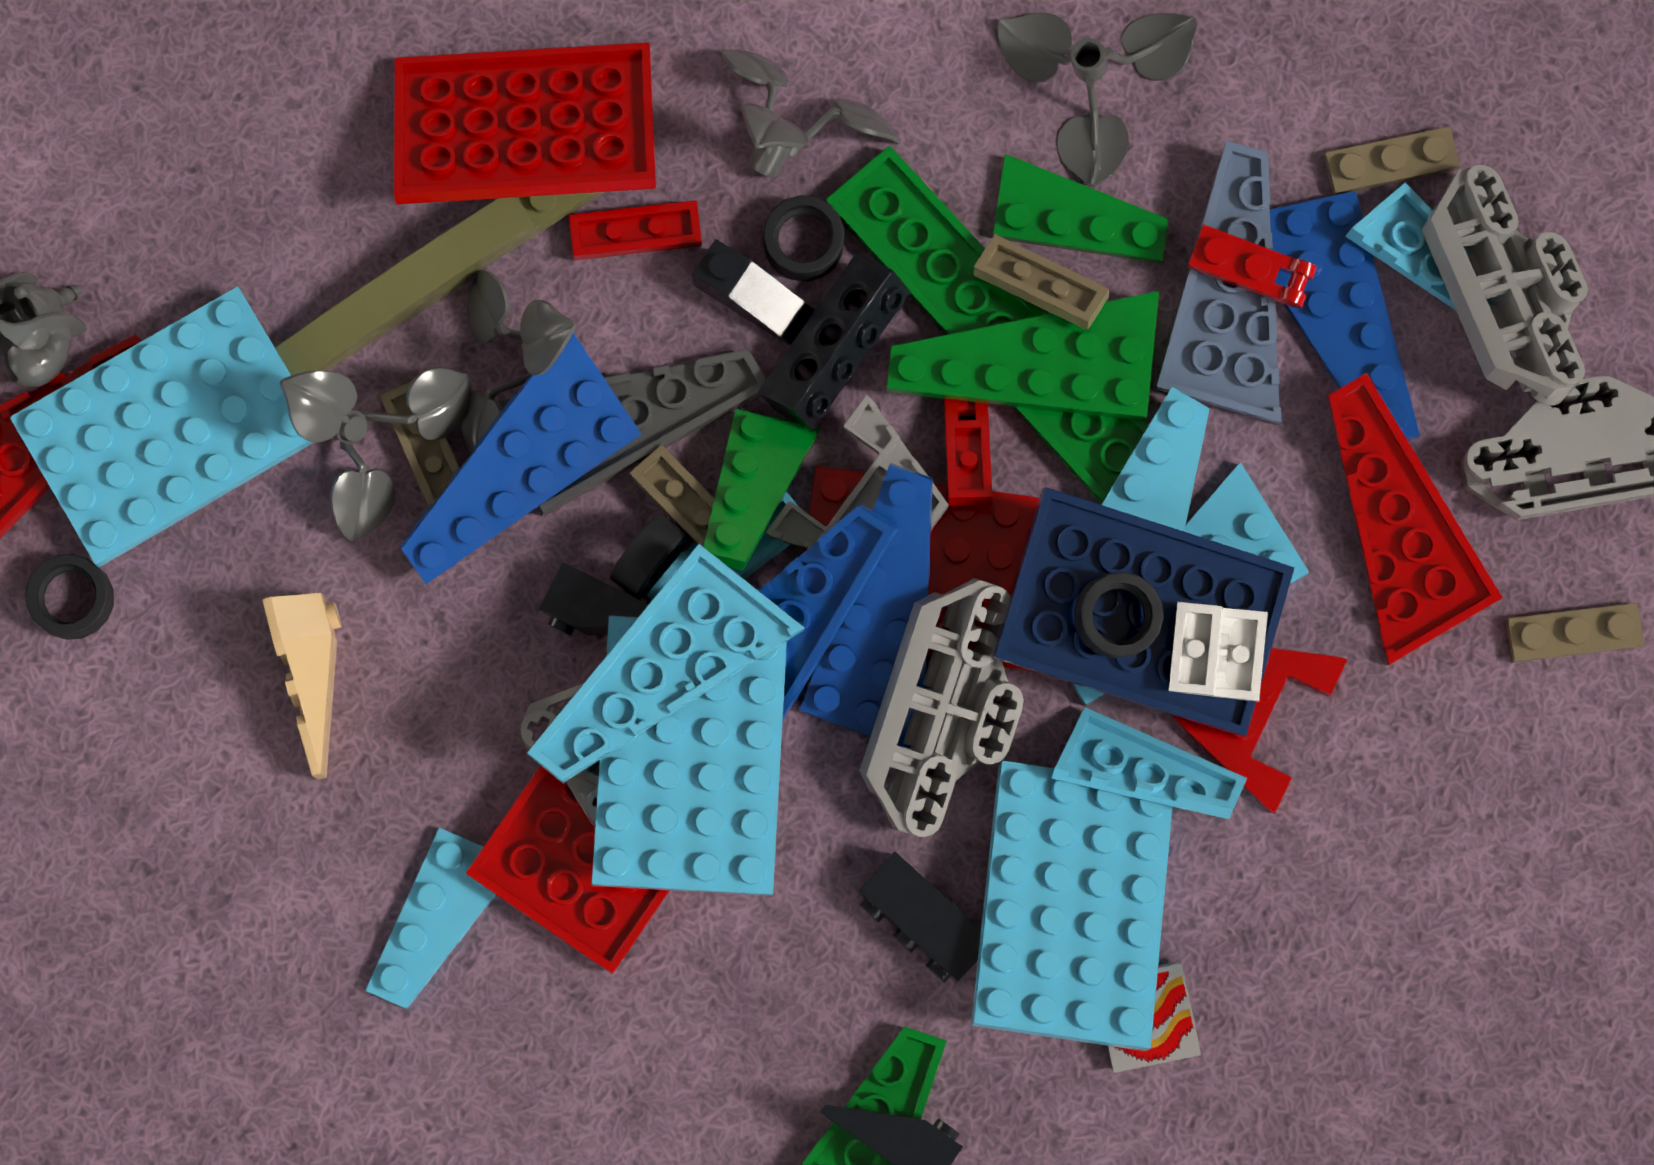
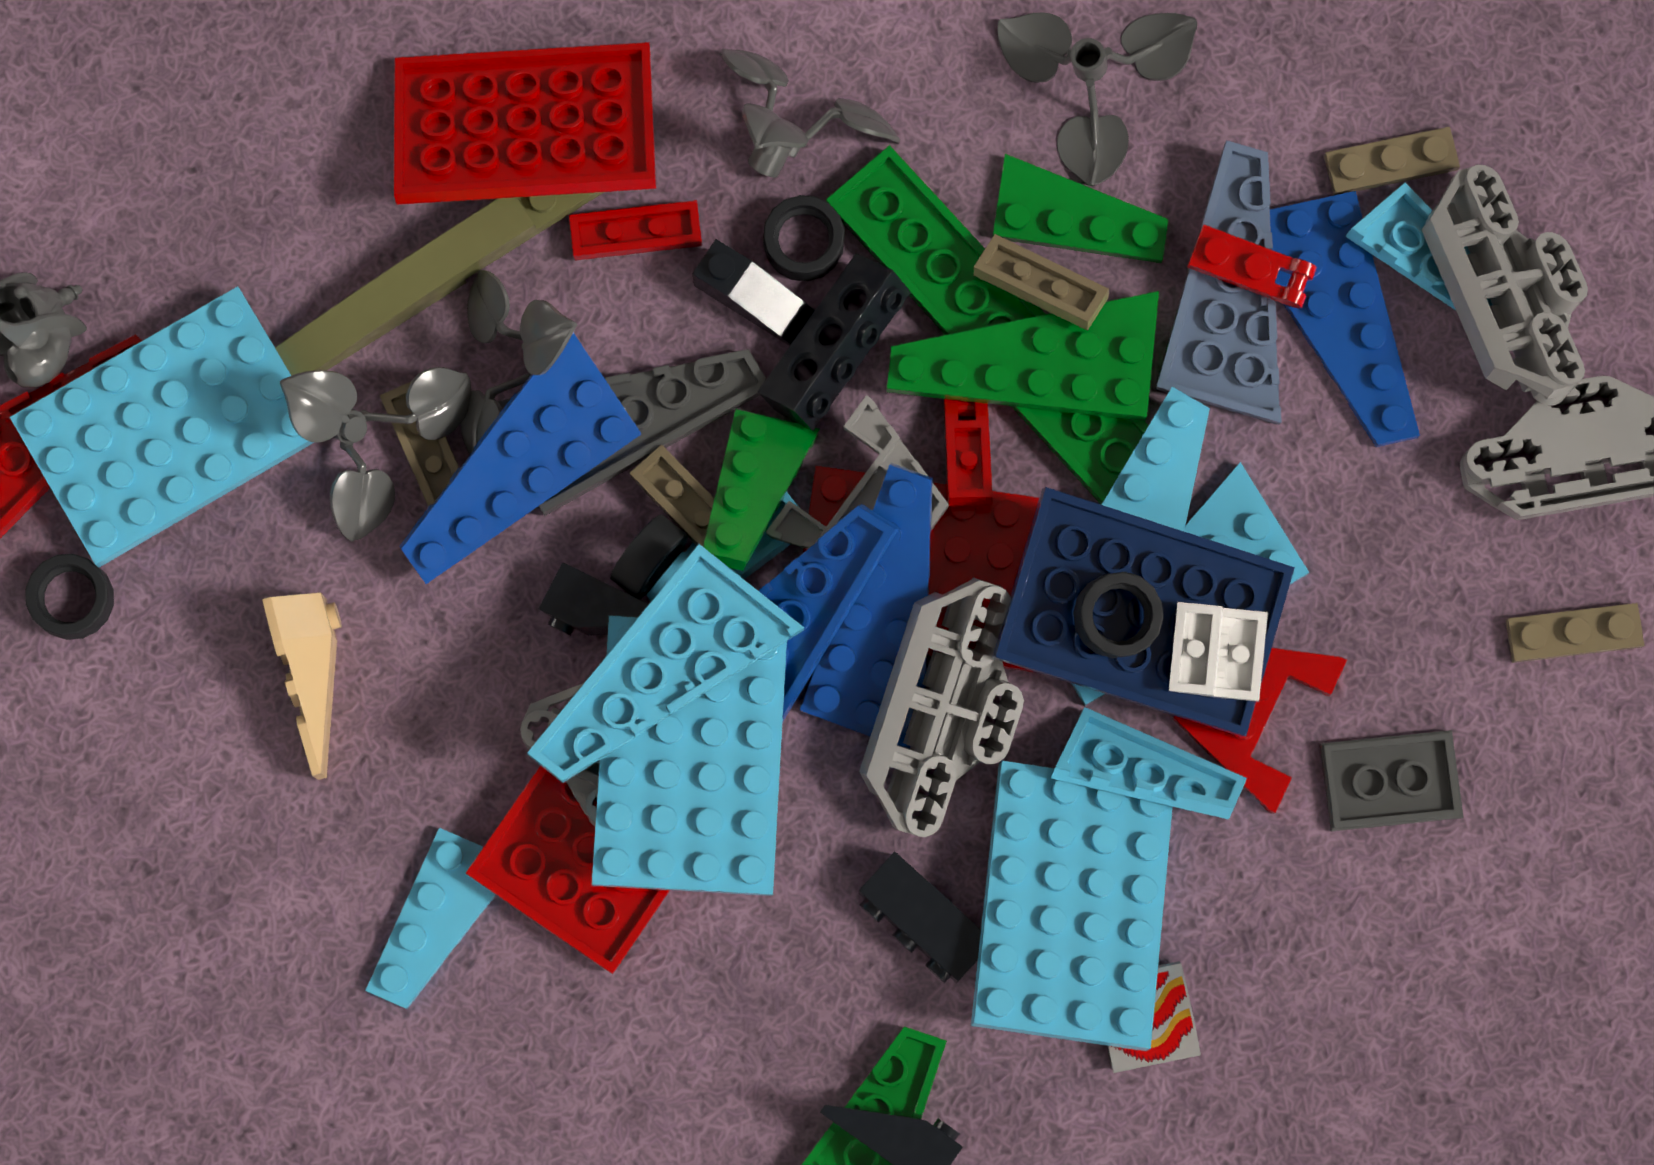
red wing [1327,373,1503,665] -> none
none -> dark grey tile [1320,730,1464,832]

